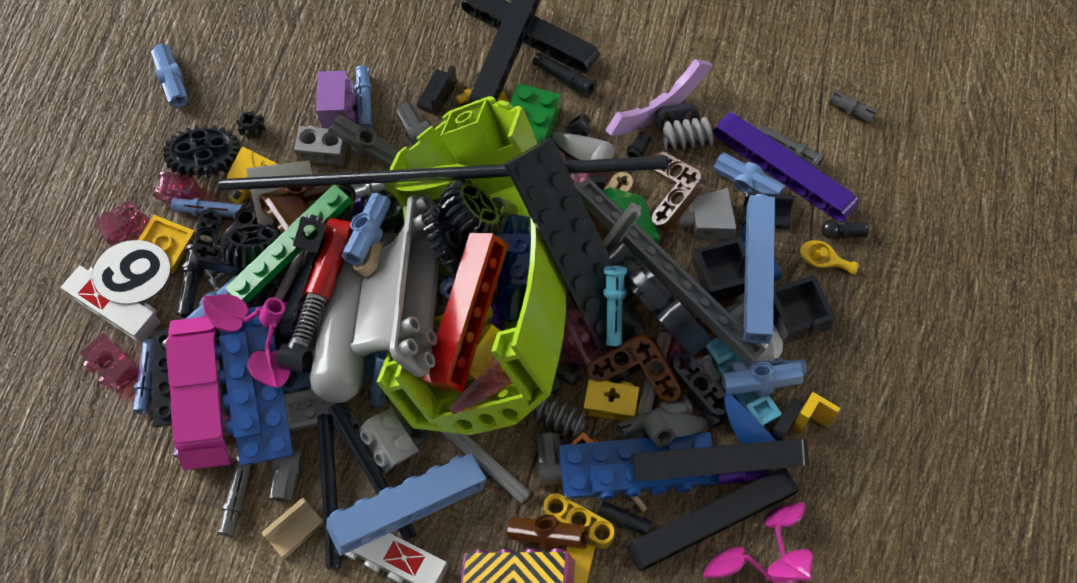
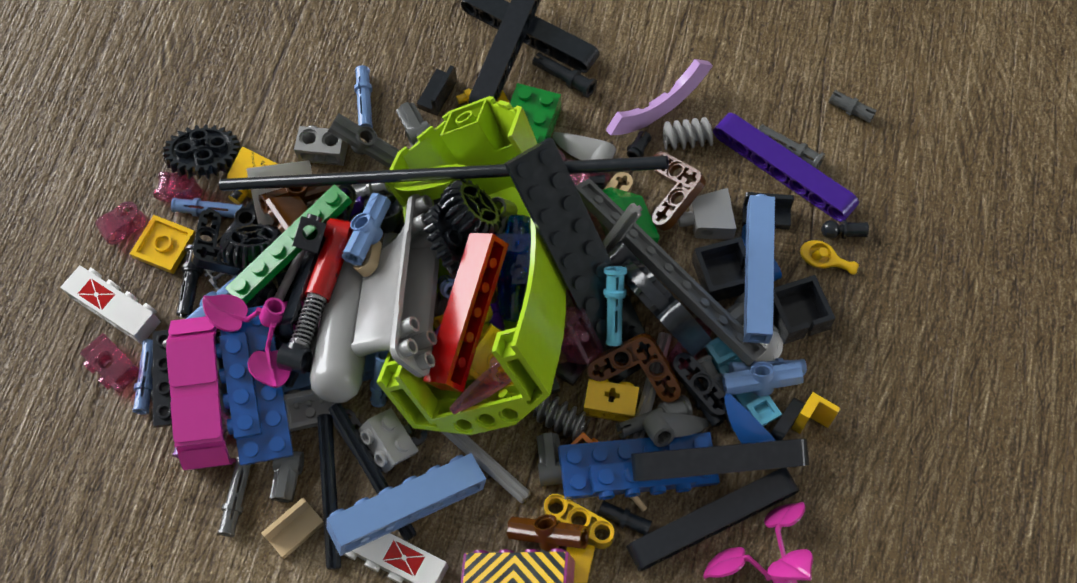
white sticker [93,240,170,304] -> none
medium blue piece [151,43,189,108] -> none
black gear [236,110,266,140] -> none
medium lavender piece [316,70,357,129] -> none
black tile [567,113,591,136] -> none
black beam [655,103,700,129] -> none
medium blue piece [713,153,785,194] -> none
dark purple axle [718,469,769,485] -> none

